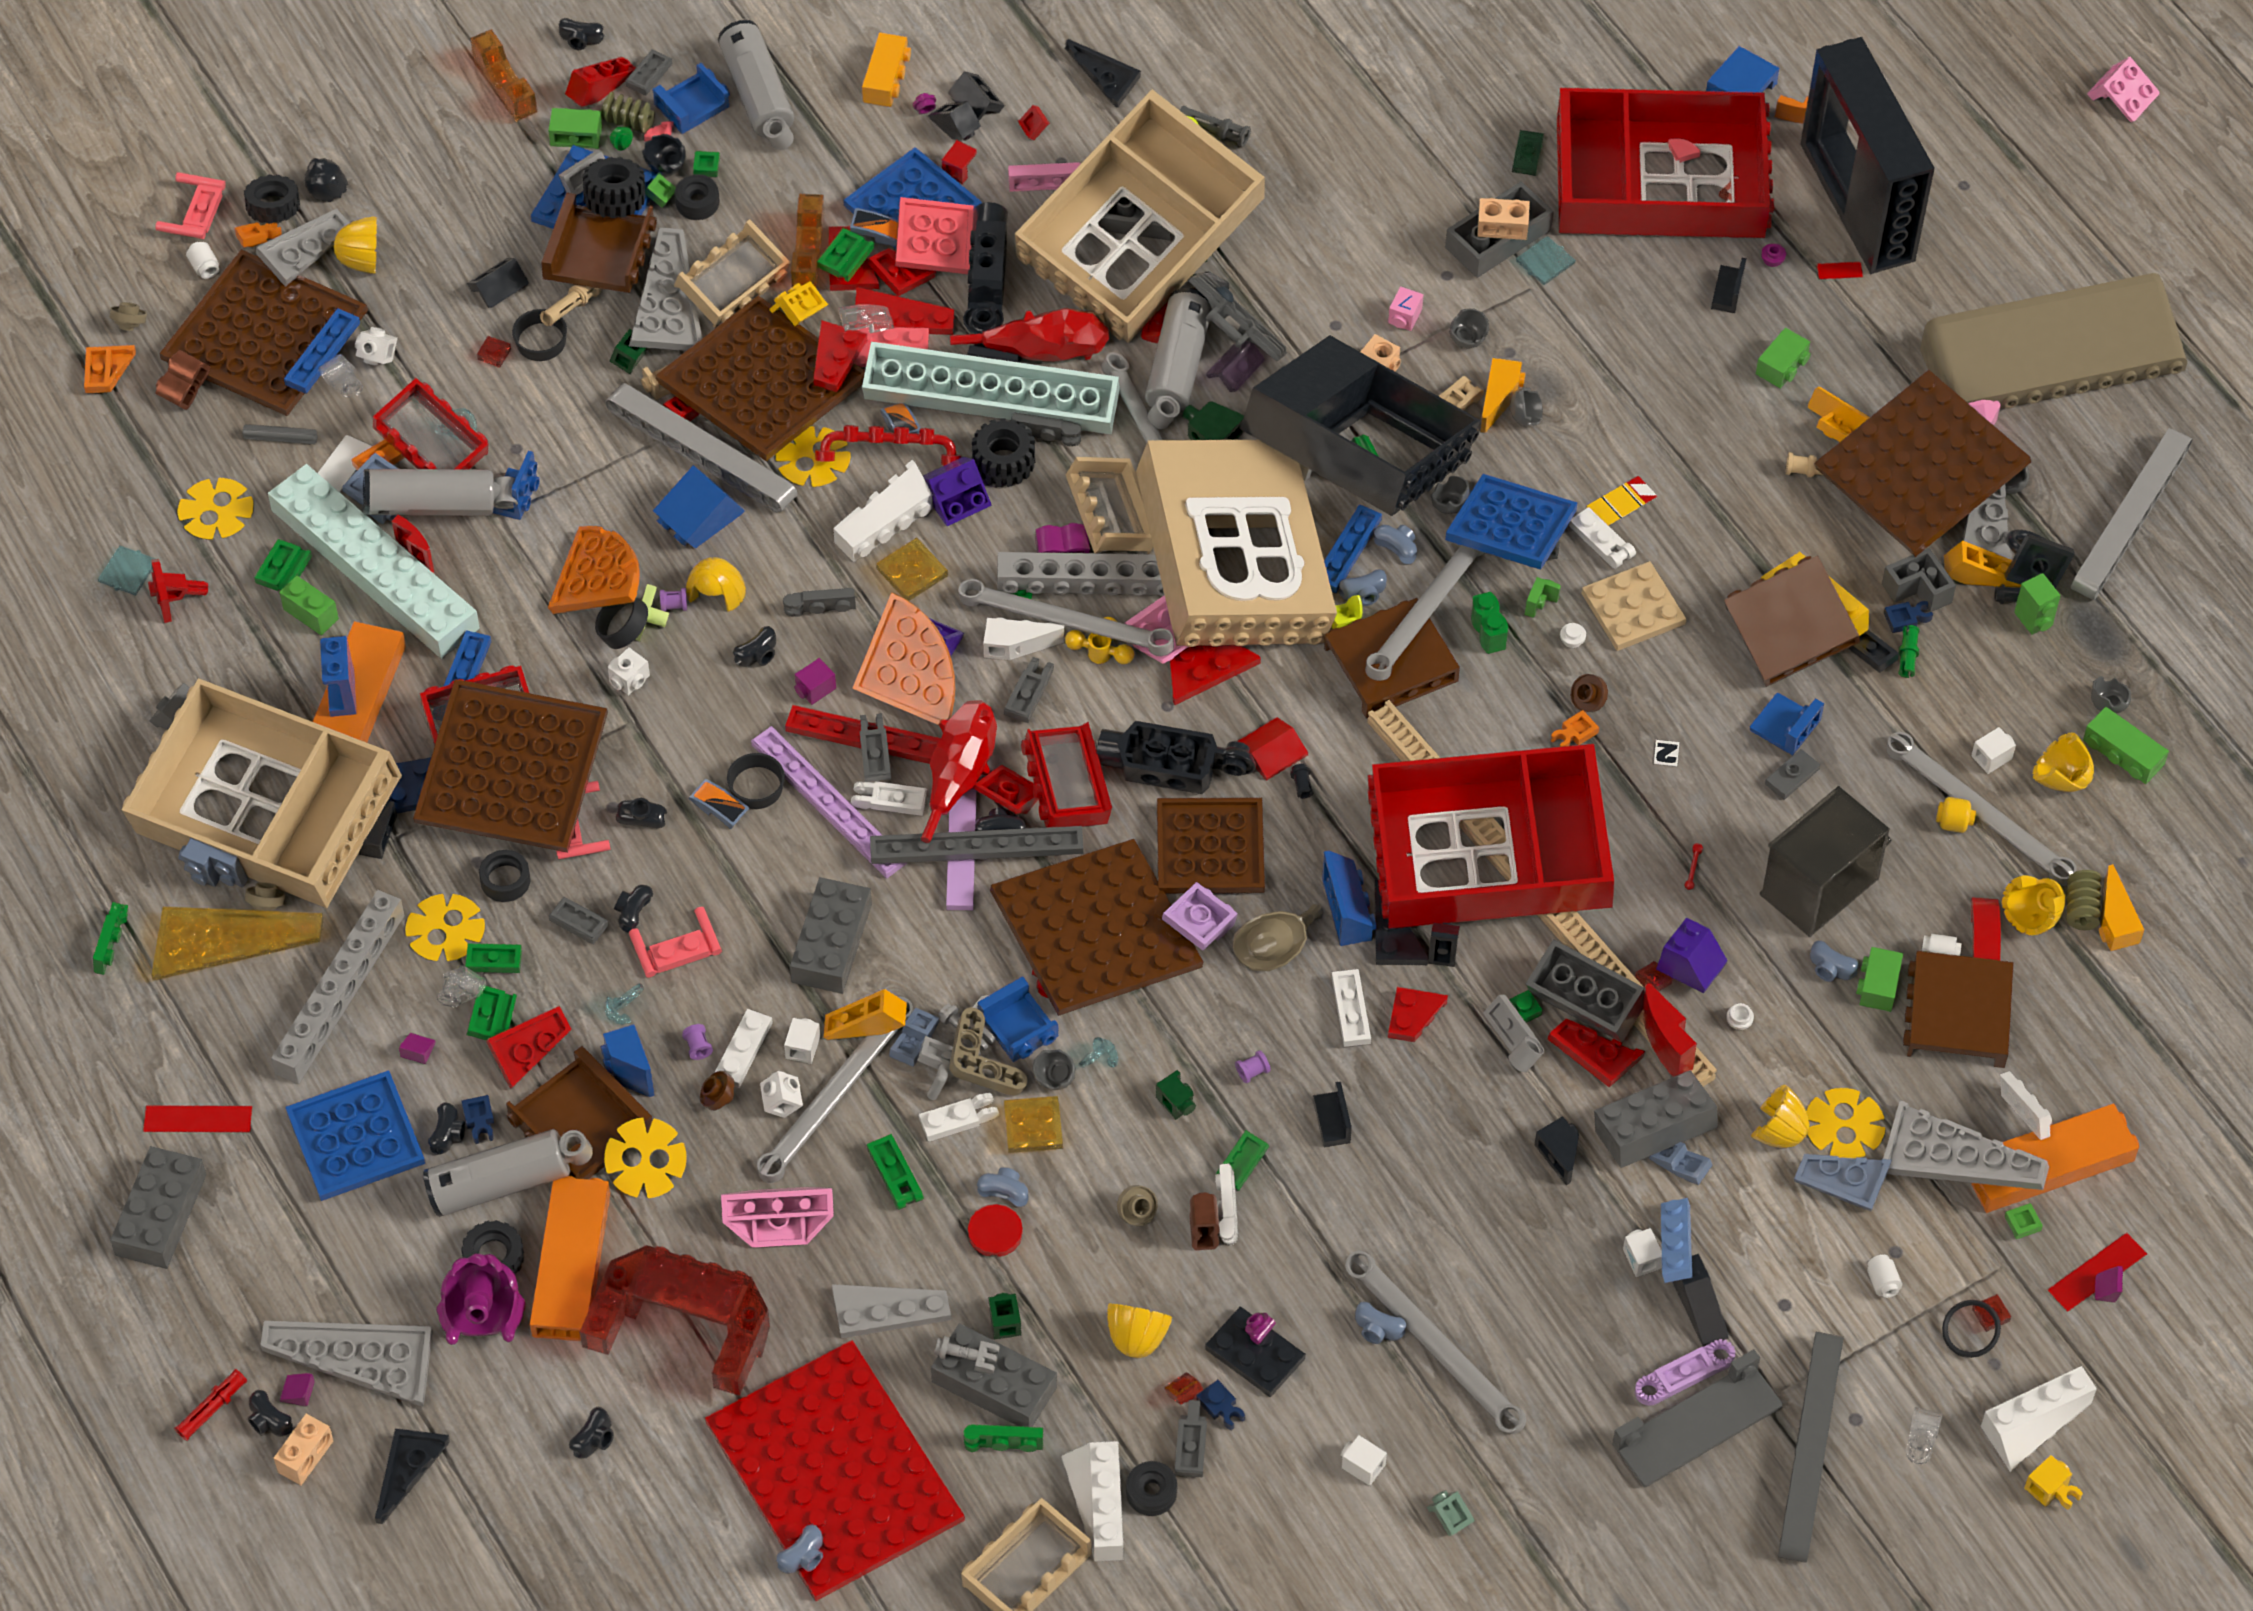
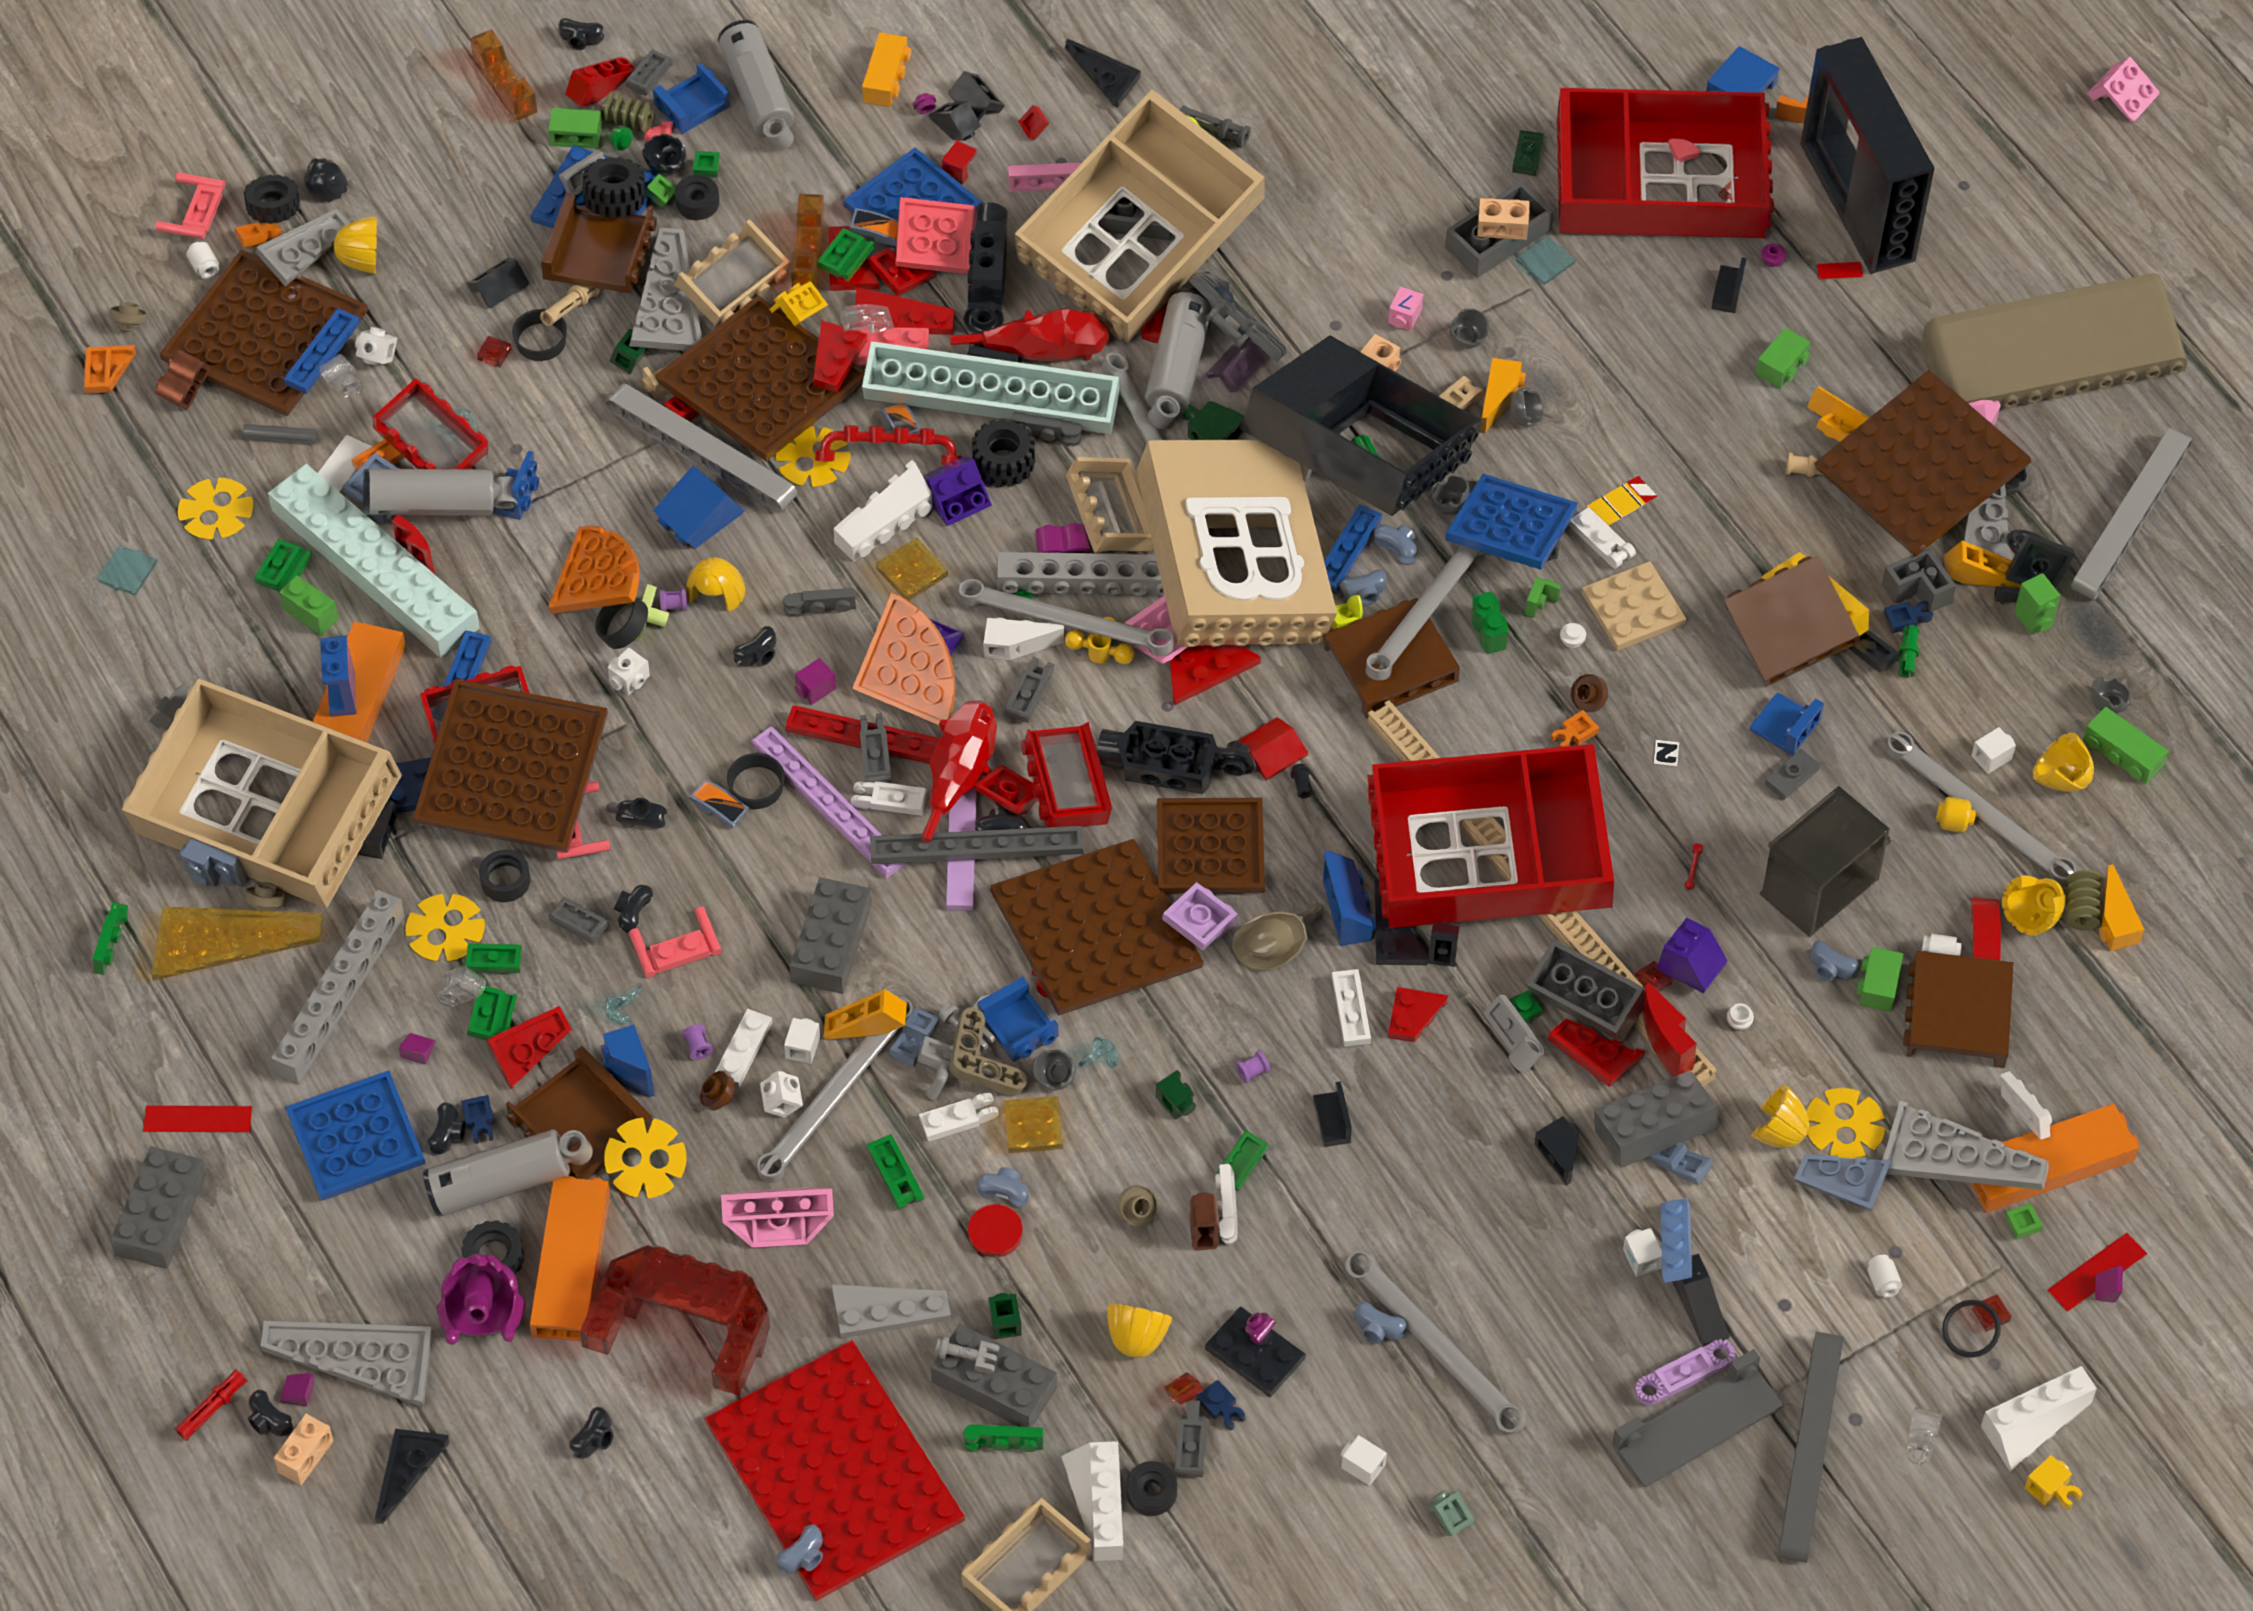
red piece [148,559,209,623] -> none

